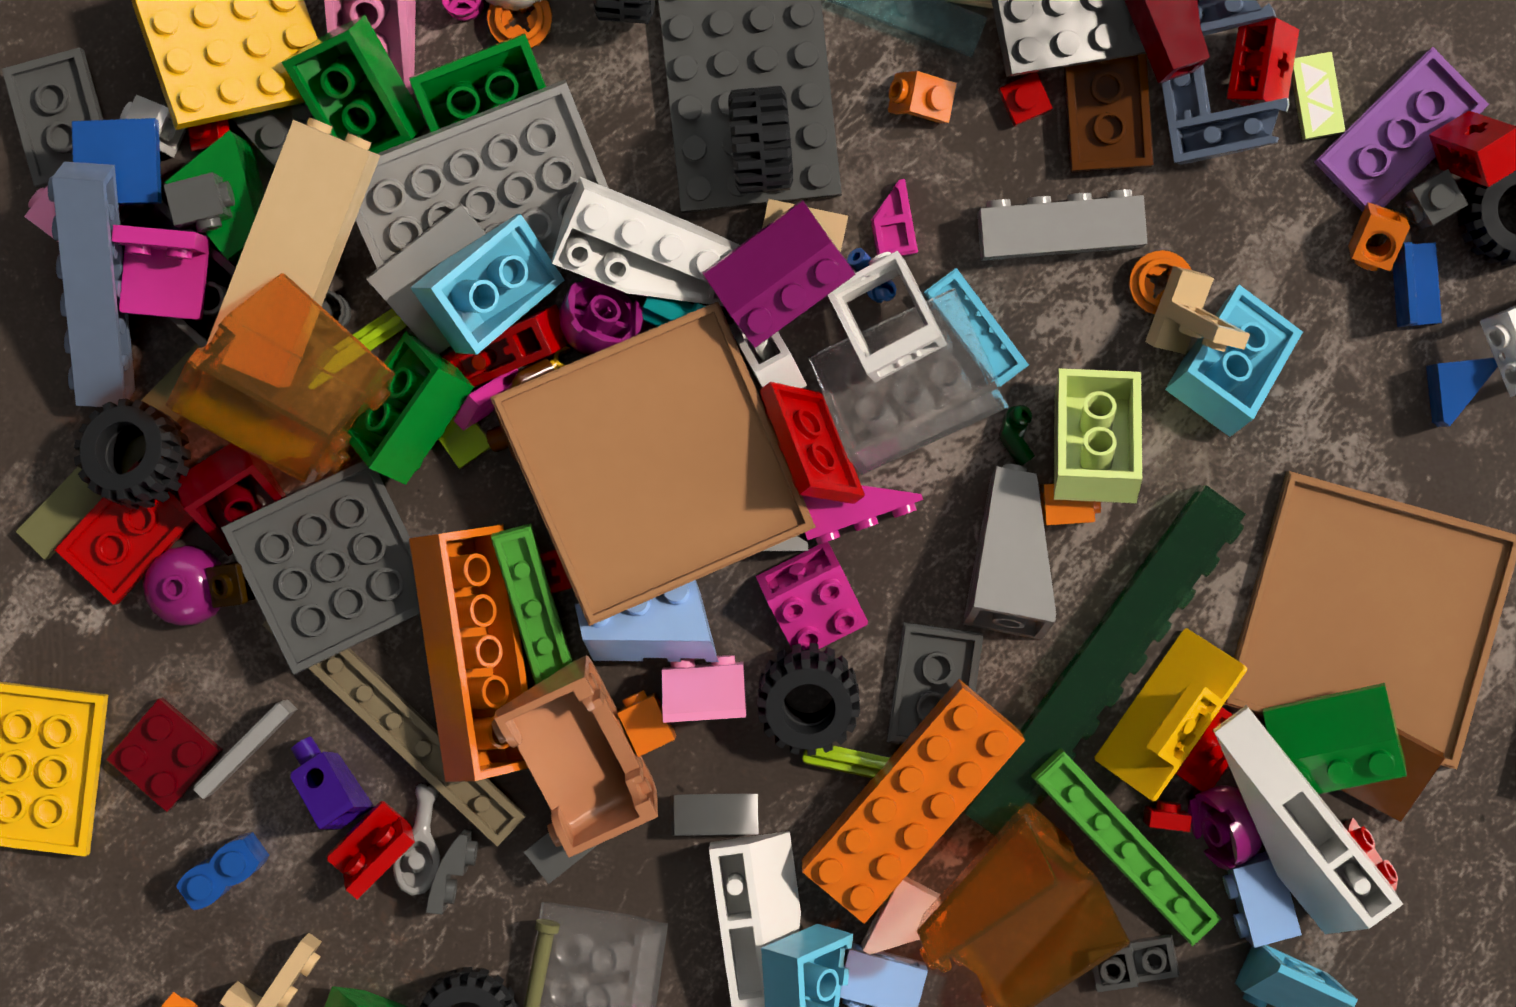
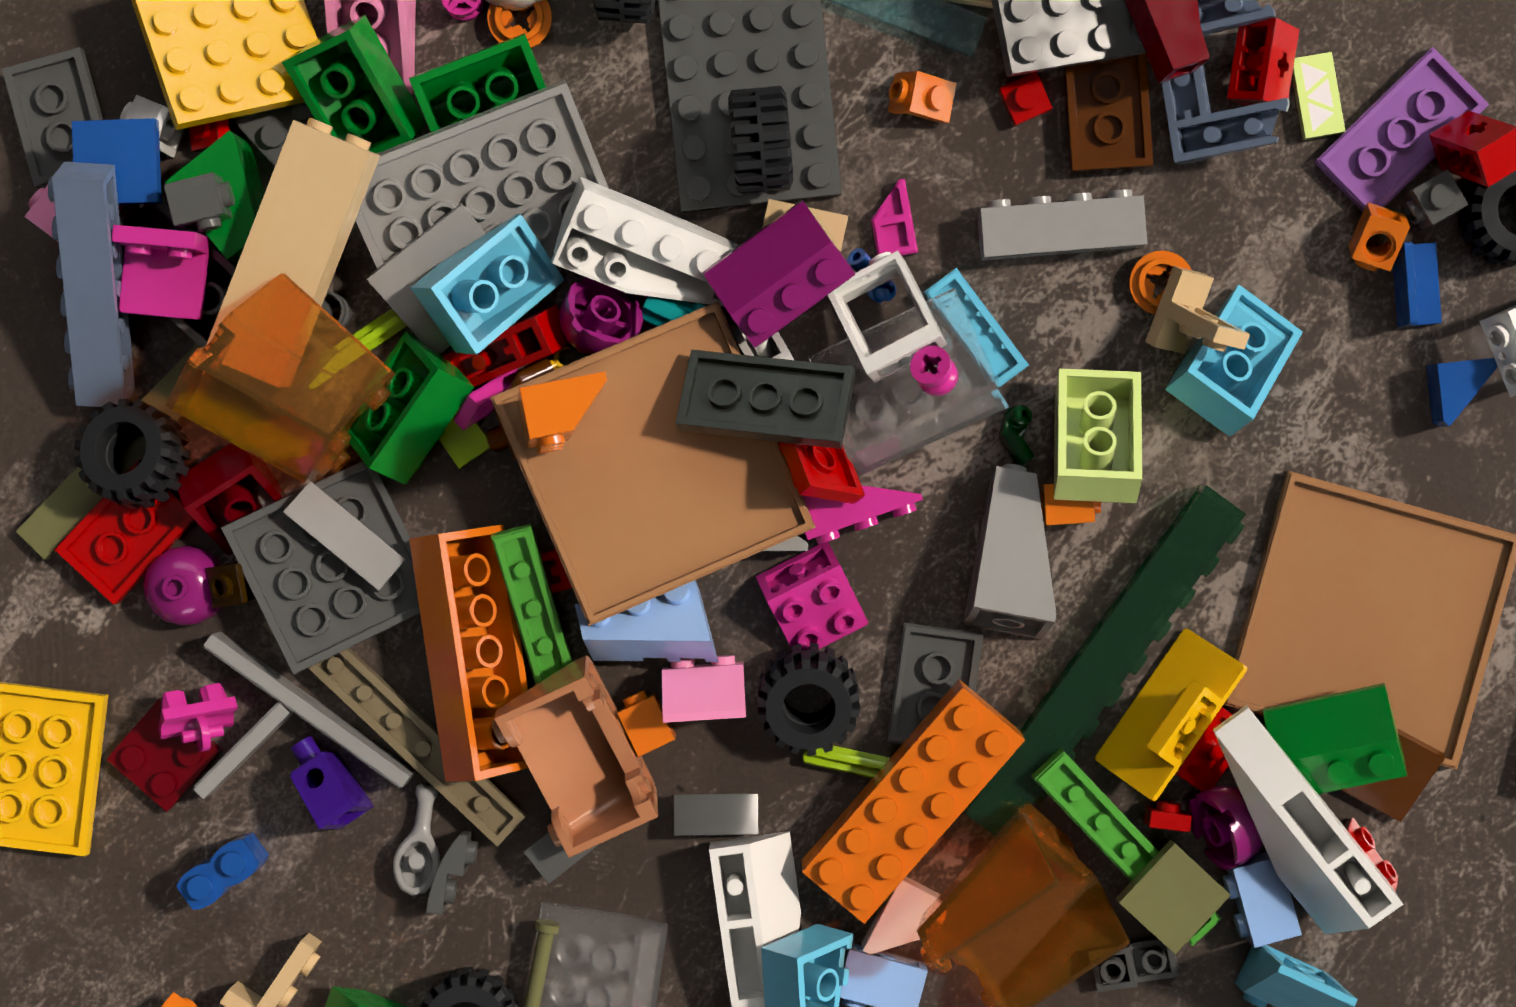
red bracket [327,801,415,900] -> none
none -> dark pink hips [158,683,238,752]
none -> light grey tile [203,632,416,788]
none -> light grey tile [283,481,405,591]
none -> orange slope [518,371,607,454]
none -> pearl dark grey plate [675,349,855,449]
none -> dark pink wheel [910,346,958,396]
none -> olive tile [1115,839,1231,955]

